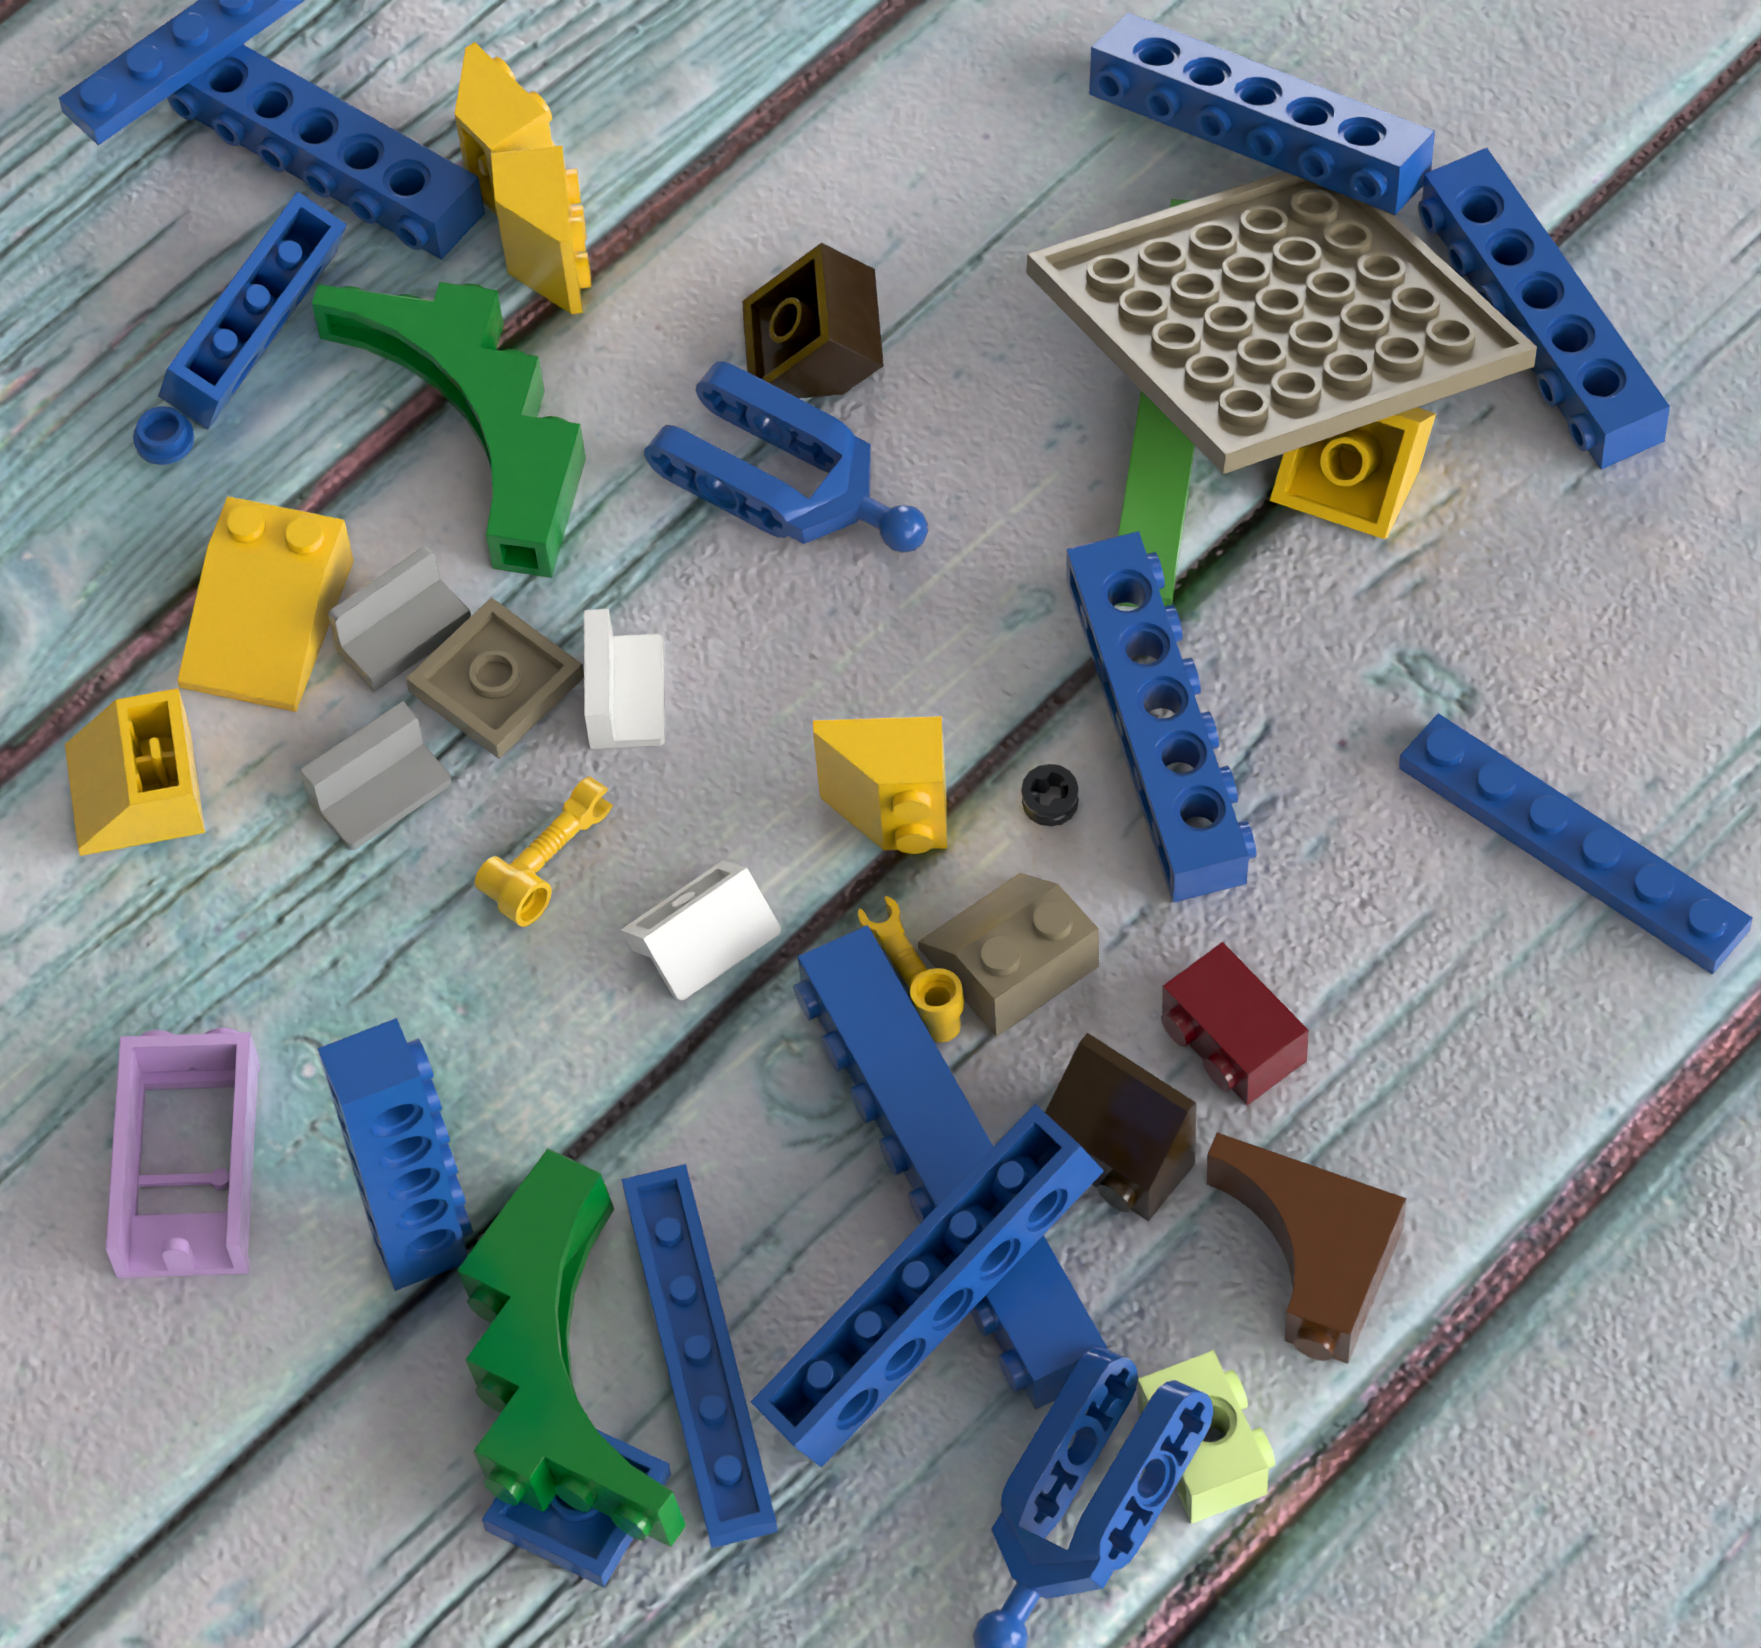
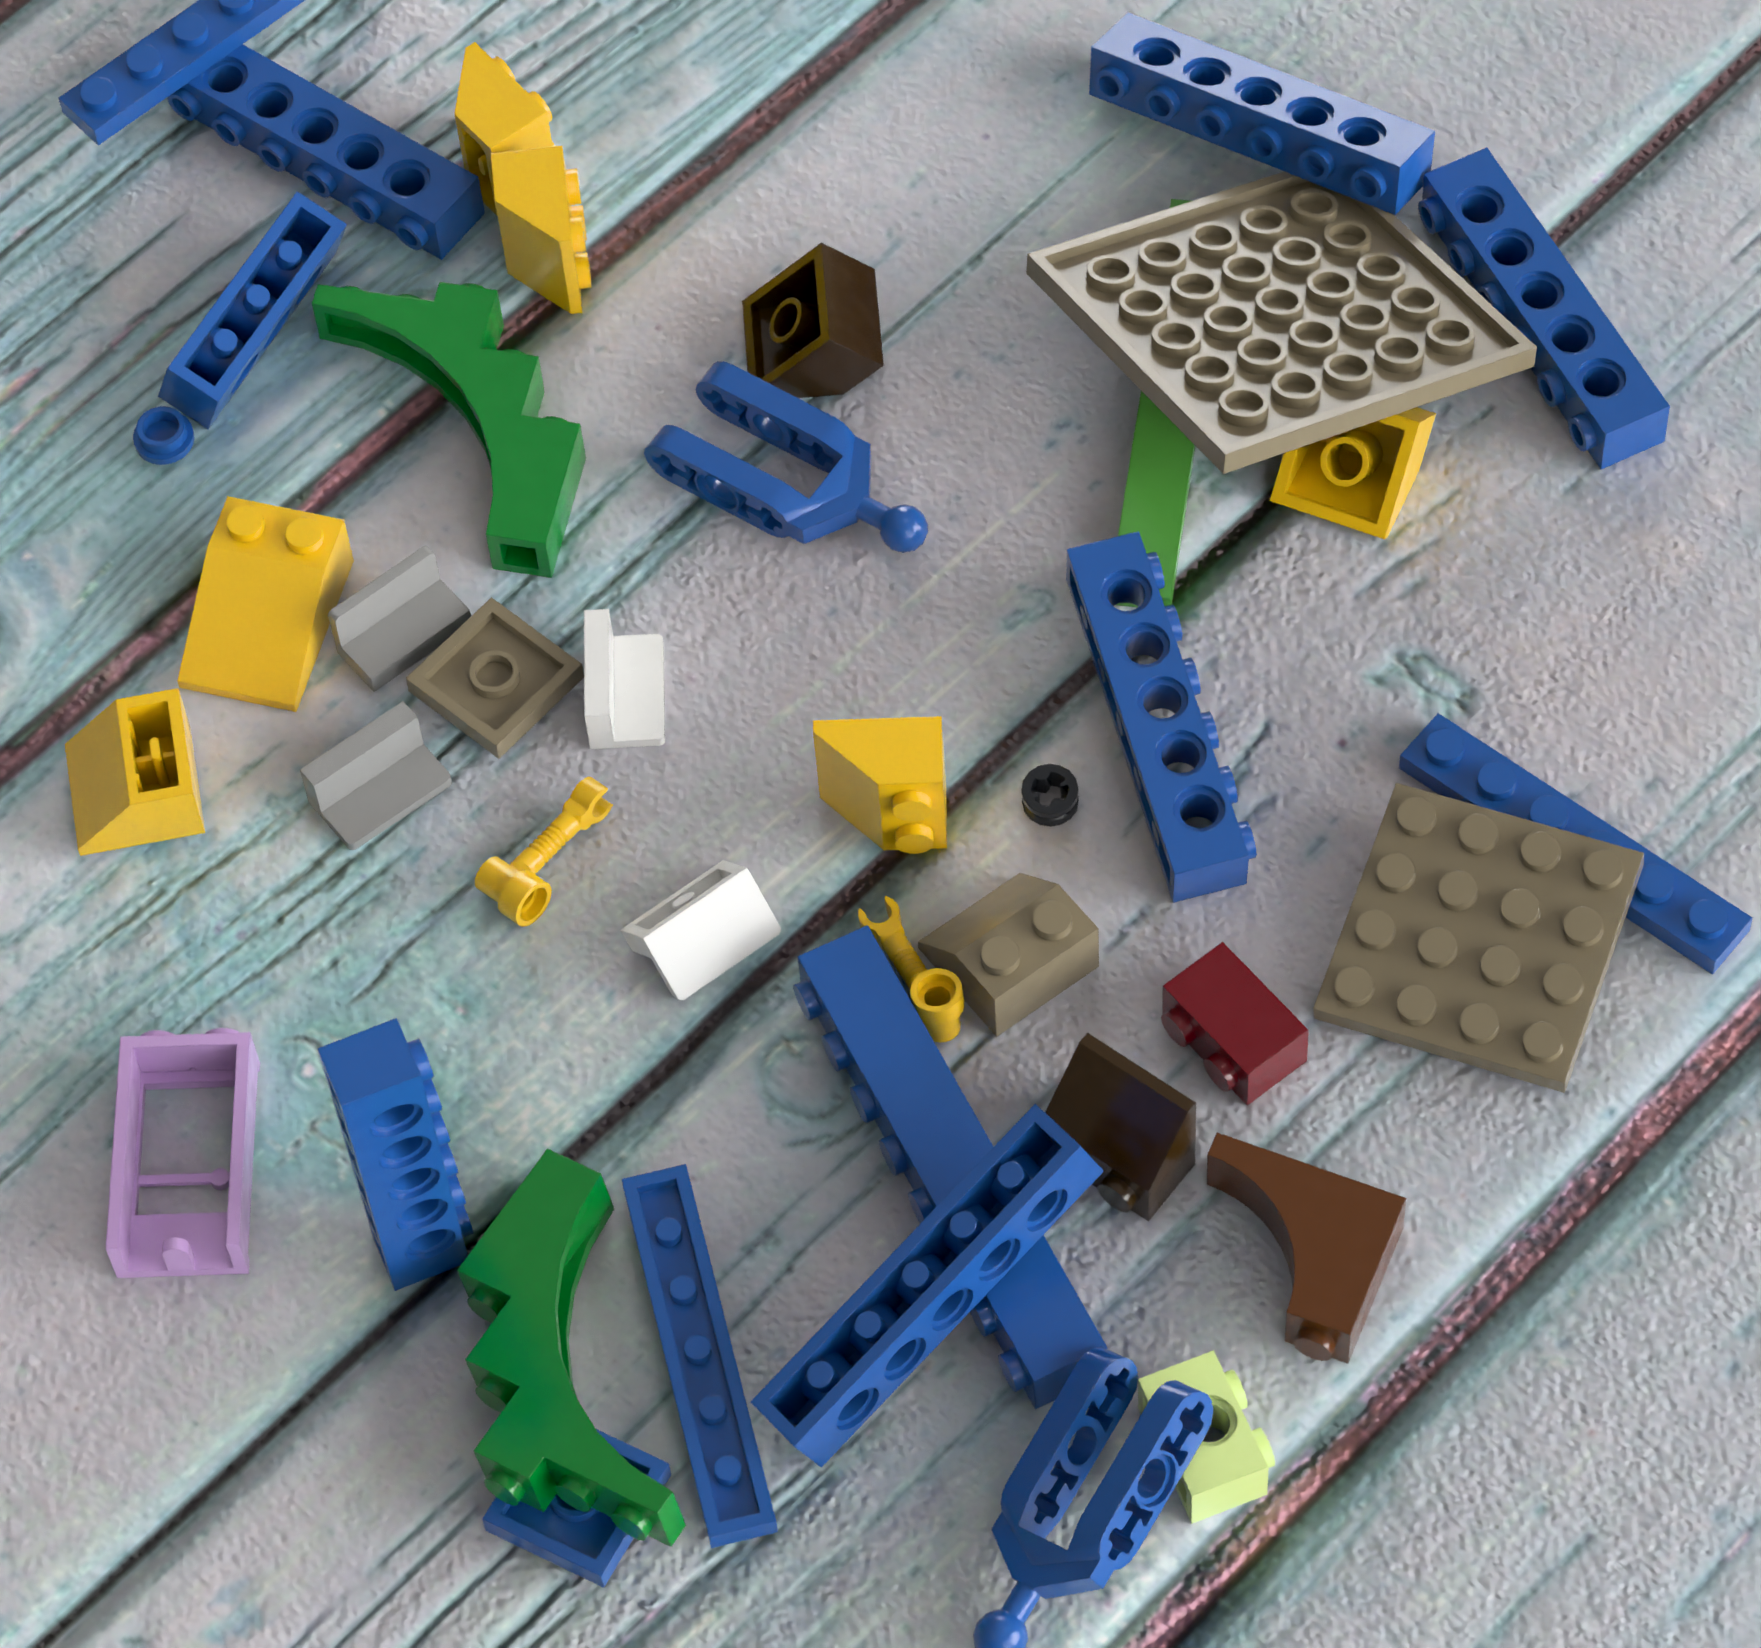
none -> dark tan plate [1313,783,1644,1093]

